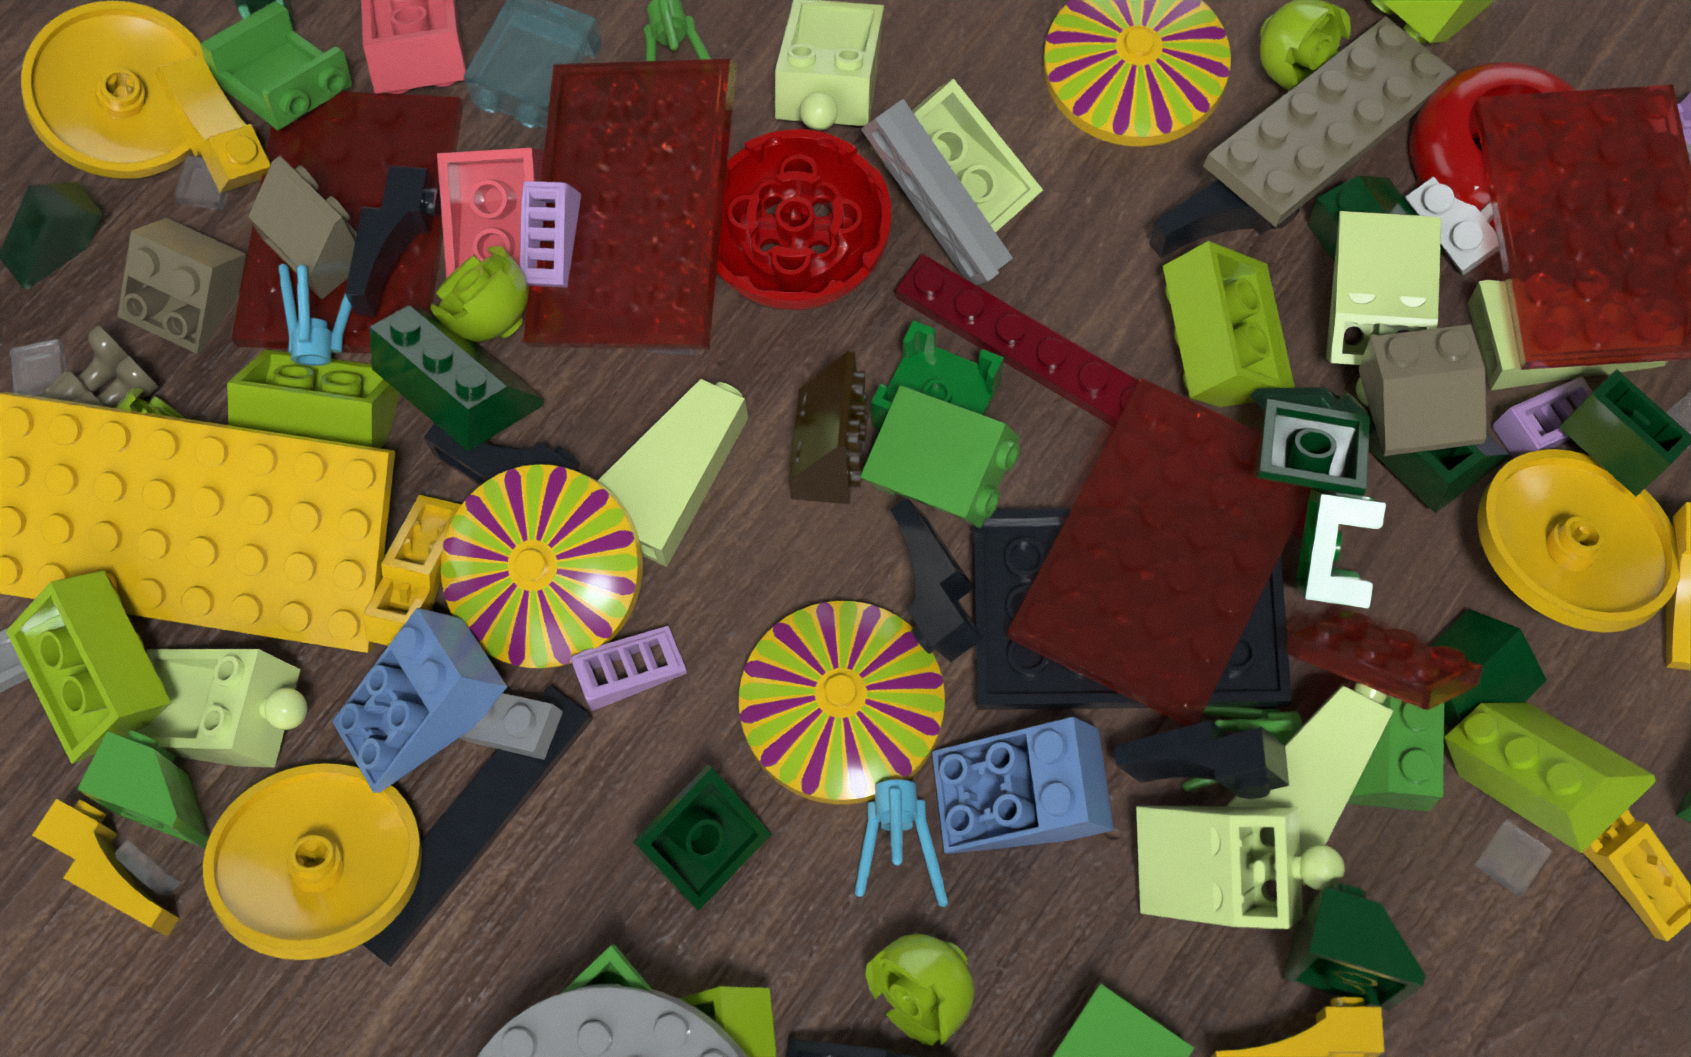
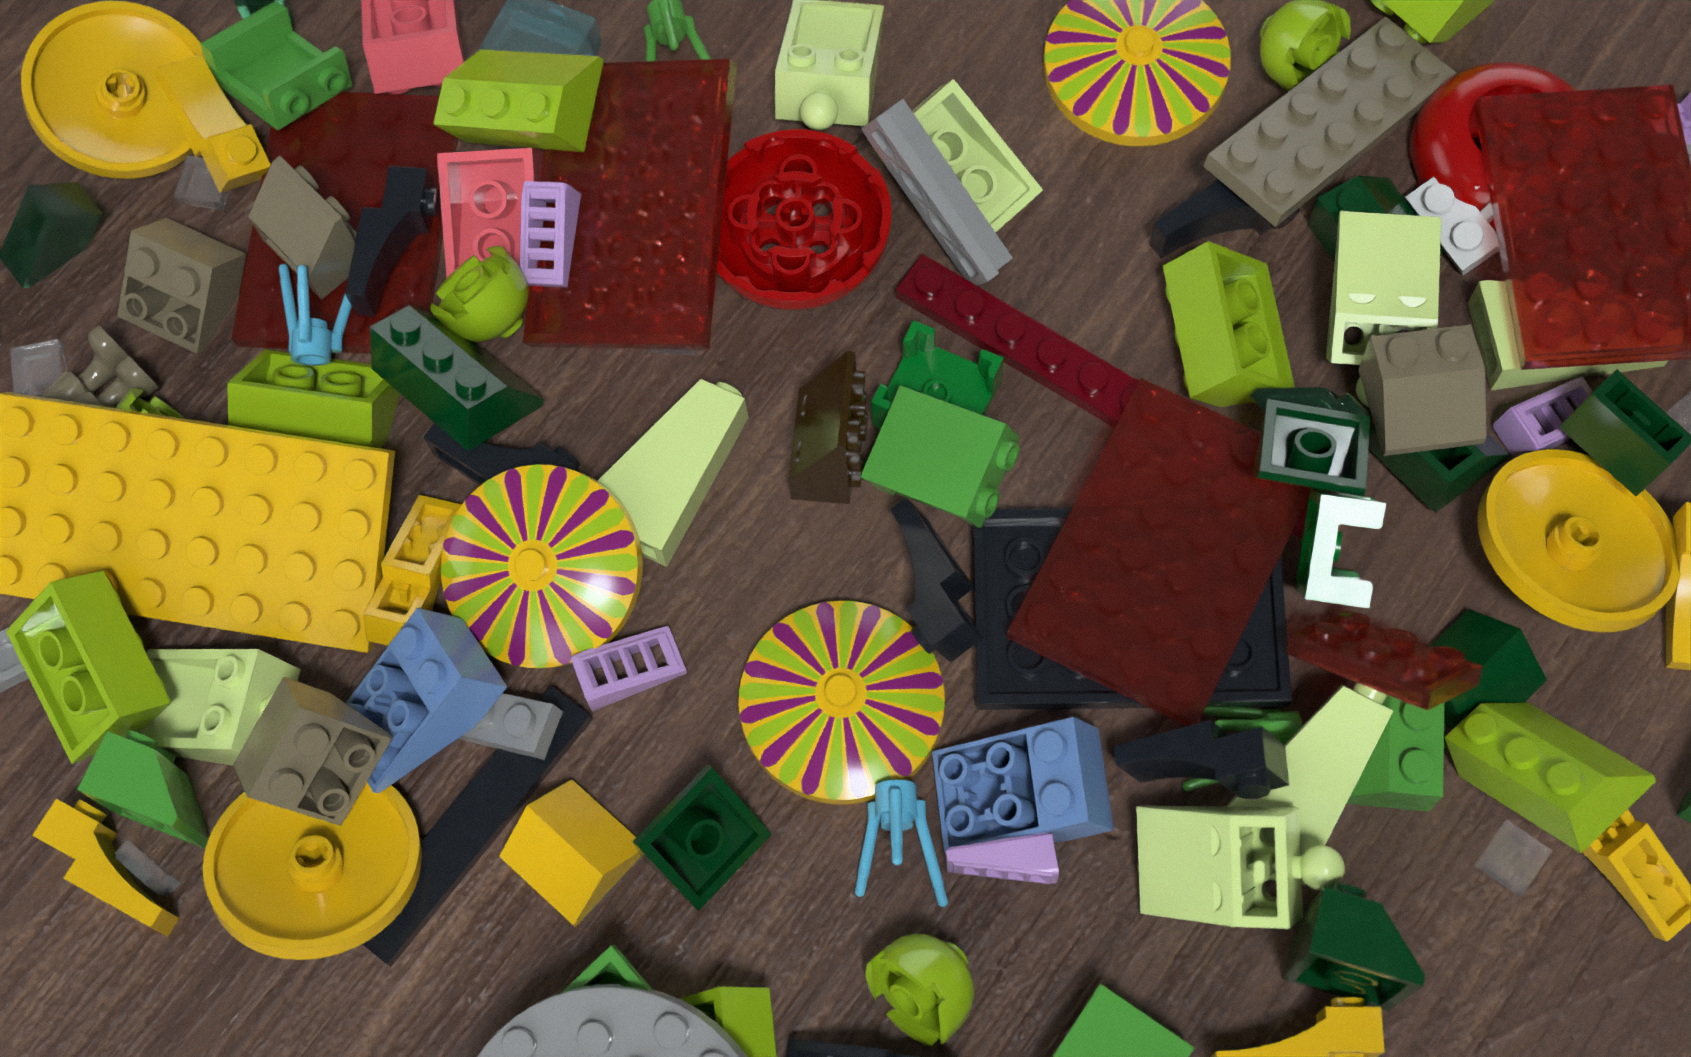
none -> dark tan slope [233,677,392,826]
none -> lime slope [433,49,604,152]
none -> yellow slope [499,779,641,927]
none -> lavender slope [945,832,1059,884]

